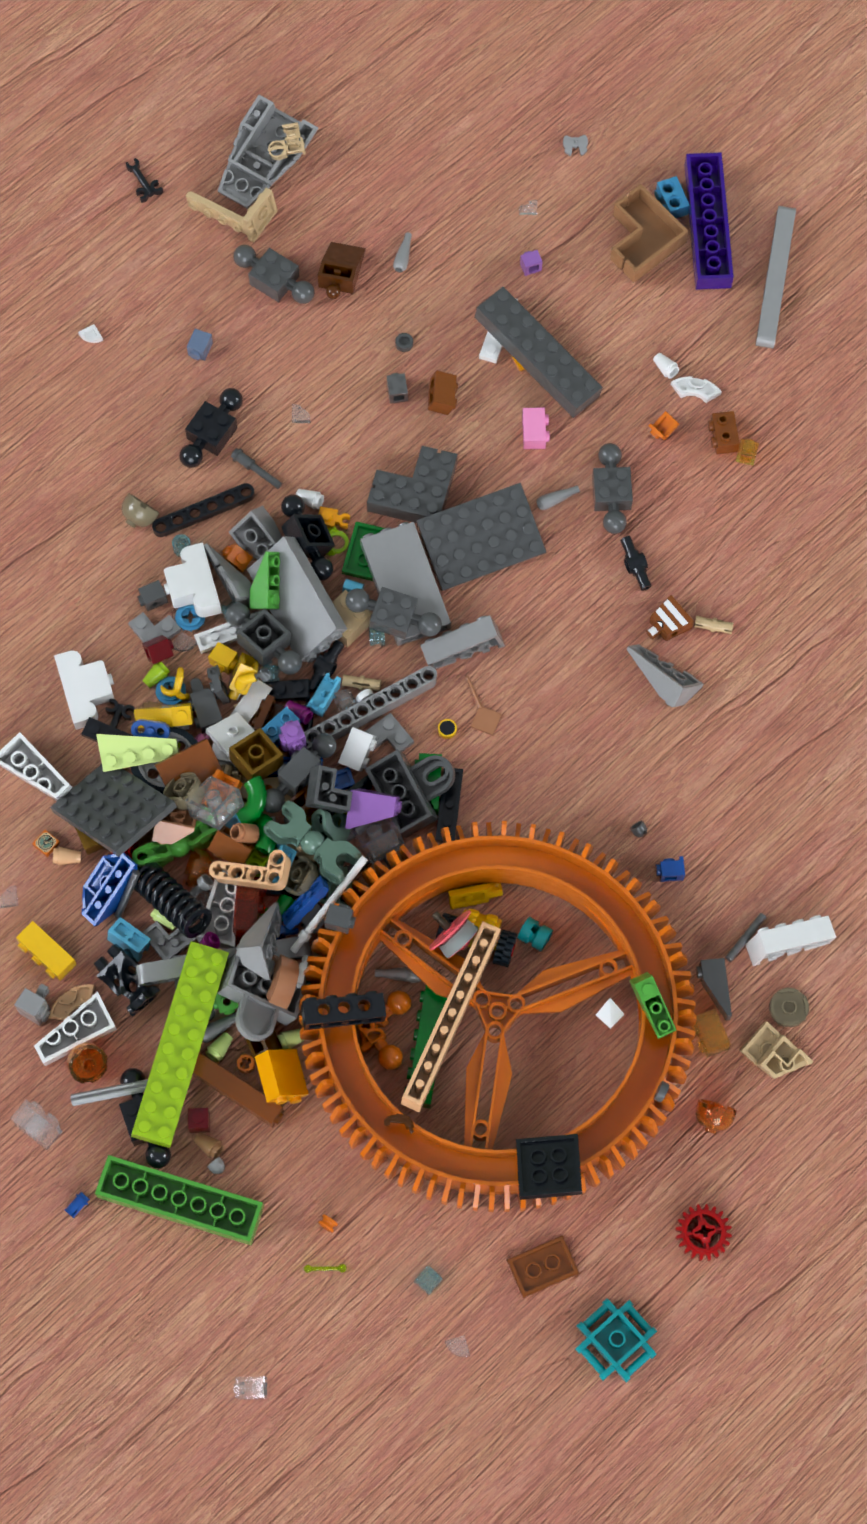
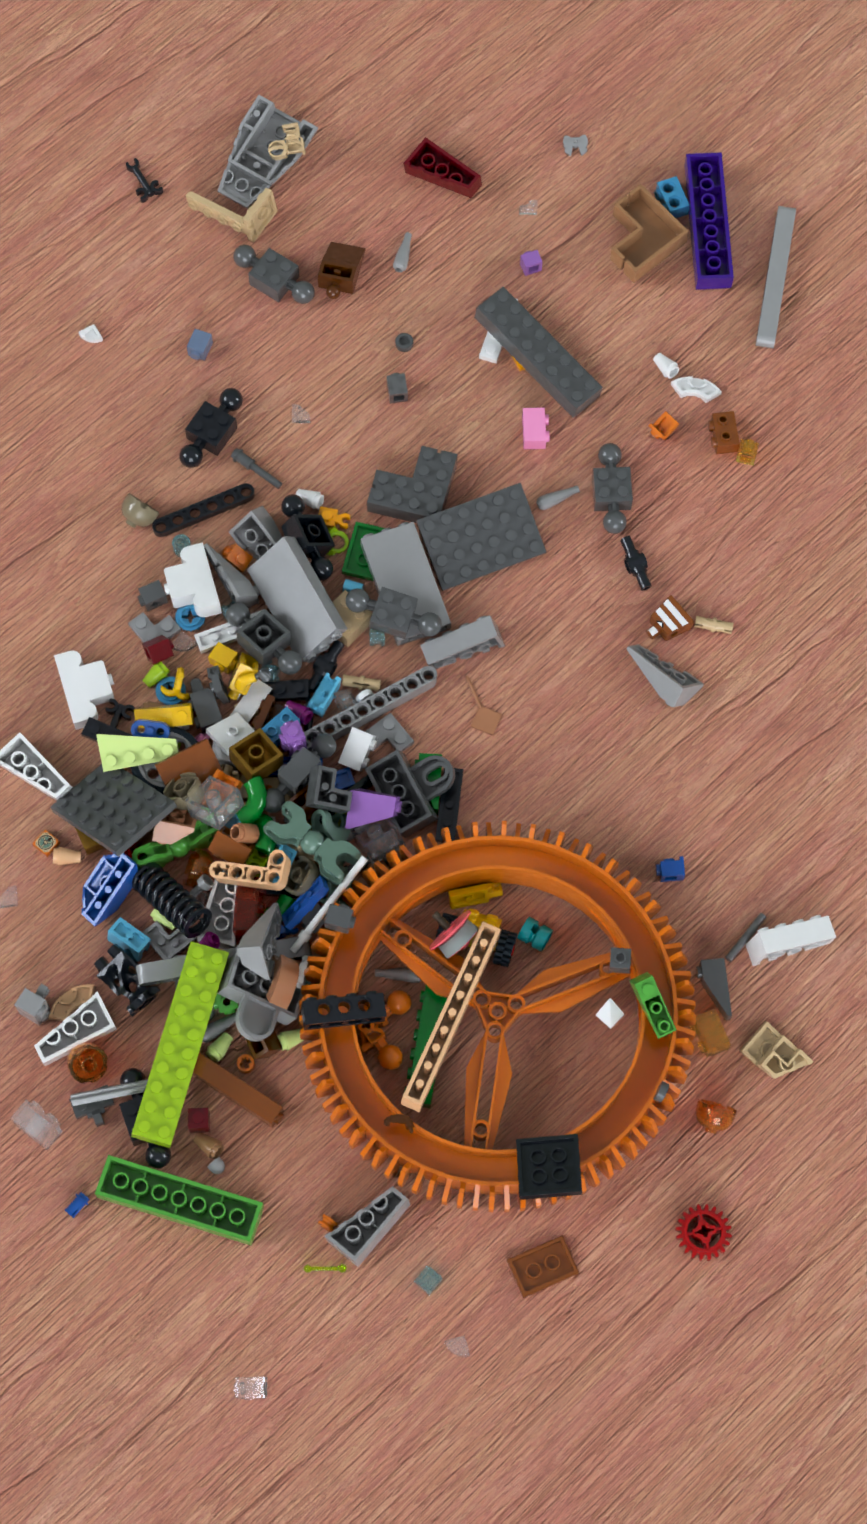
yellow brick [16,921,77,981] -> none
flat silver bar [114,870,140,918] -> none
bright green slope [250,551,280,609] -> none
light orange brick [255,1049,309,1105] -> none
dark orange brick [428,370,458,415] -> none
tile [438,719,457,739] -> none
teal brick [575,1298,657,1383] -> none
dark grey hinge [630,821,647,838] -> none
dark tan tile [769,988,809,1028] -> none
none -> dark grey hinge [69,1085,115,1127]
none -> light grey wedge [324,1186,411,1267]
none -> dark red wedge [403,137,482,198]
none -> dark grey brick [610,947,631,974]

